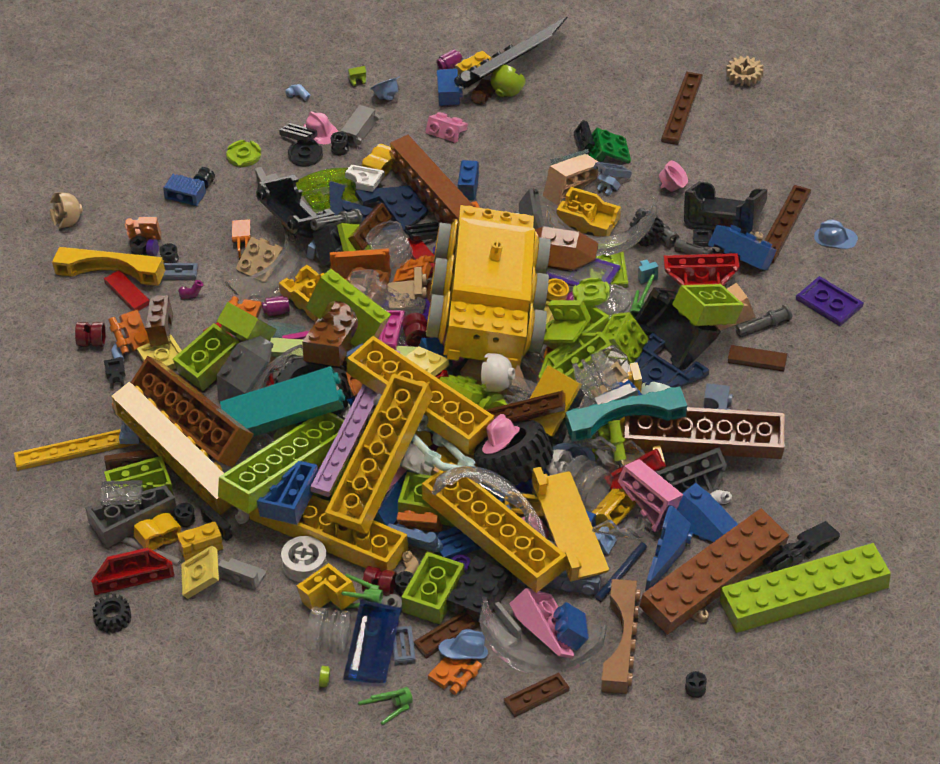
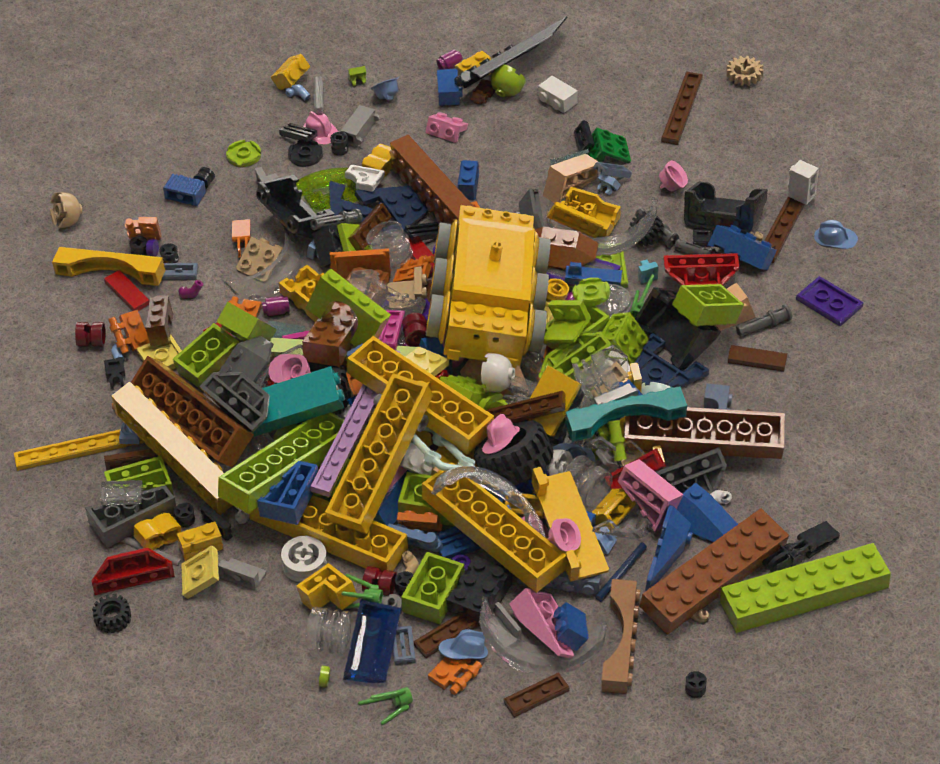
none -> dark grey wedge [199,372,270,432]
none -> bright pink piece [268,354,311,383]
none -> yellow brick [271,54,310,90]
none -> light grey axle [313,76,324,114]
none -> white brick [538,76,578,113]
none -> yellow tile [547,202,605,239]
none -> bright pink piece [547,518,581,551]
none -> blue hinge [565,262,622,288]
none -> white brick [787,160,819,205]

